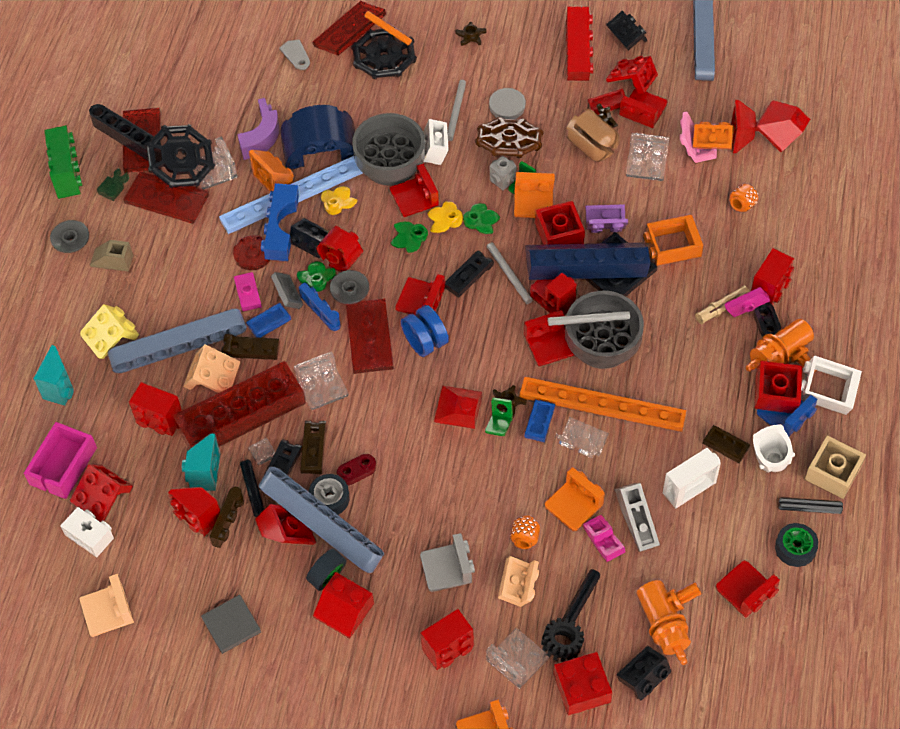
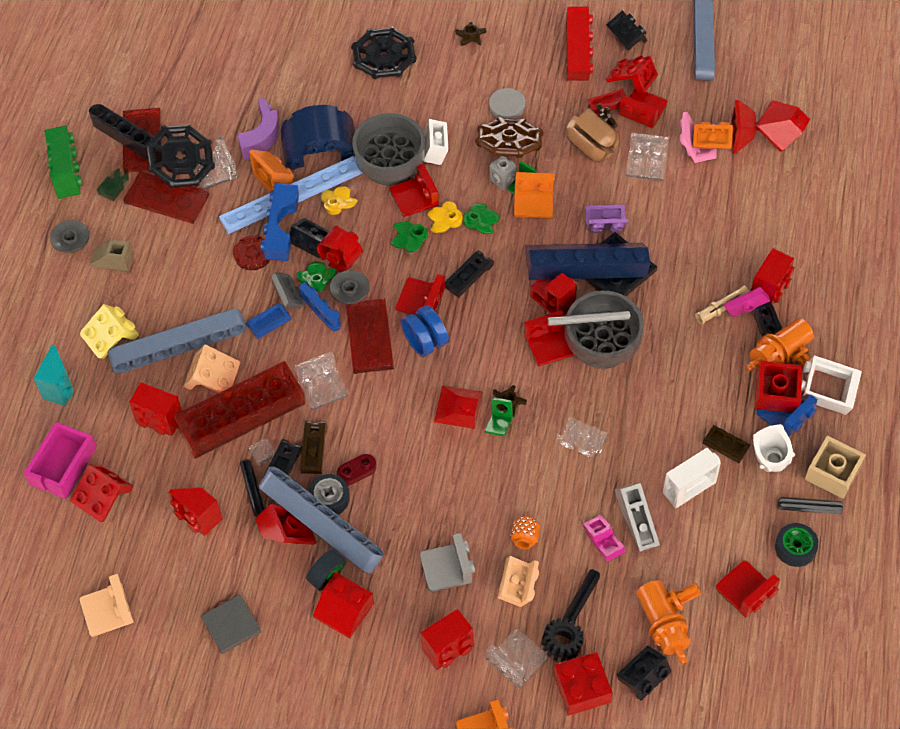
white brick [61,507,114,557] -> none
teal slope [182,434,221,491] -> none
dark brown plate [209,486,244,548] -> none
dark brown plate [221,334,280,360] -> none
dark pink plate [234,272,262,312] -> none
light grey piece [280,40,310,70] -> none
clear red tile [312,1,386,56] -> none
orange bar [364,11,412,46] -> none
light grey bar [447,80,466,141] -> none
light grey bar [487,242,533,304] -> none
orange plate [520,377,687,432] -> none
blue plate [524,399,555,443] -> none
red brick [535,201,585,245] -> none
orange bracket [545,467,605,531] -> none
orange window [643,215,704,266] -> none
orange head [729,184,759,212] -> none

